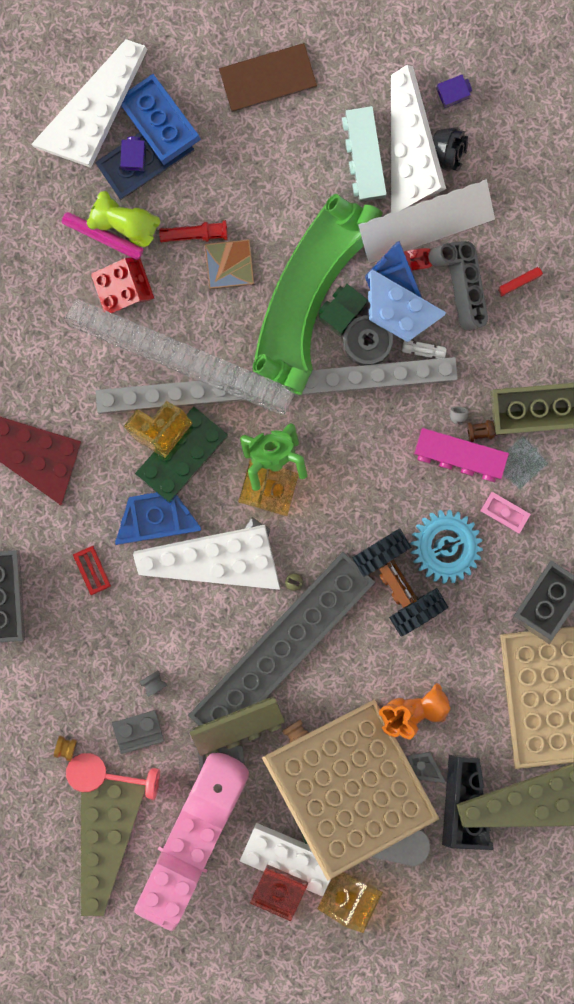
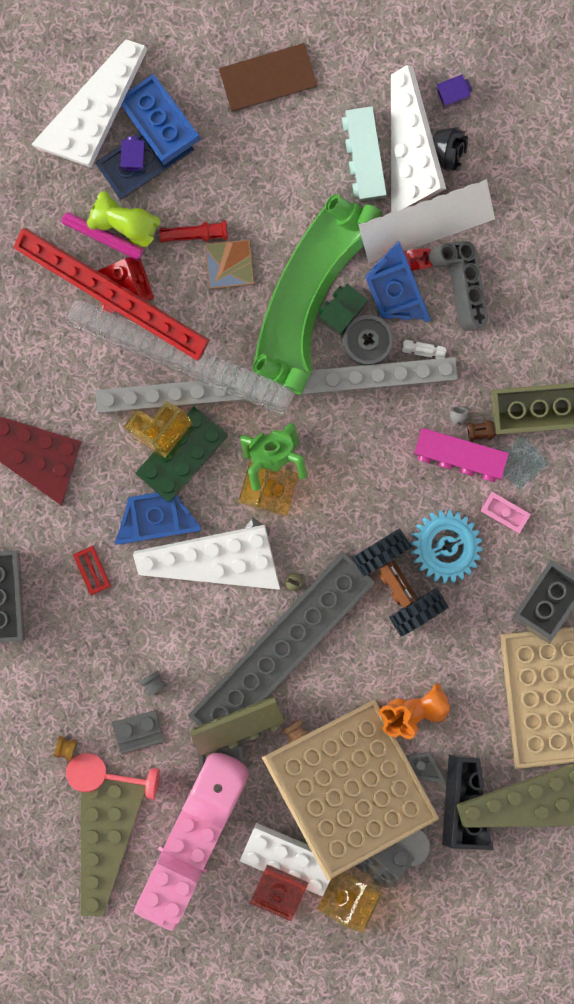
light blue wing [368,269,446,342] -> none
red tile [498,267,543,297] -> none
none -> red plate [13,228,210,360]
none -> dark grey bracket [356,843,415,888]

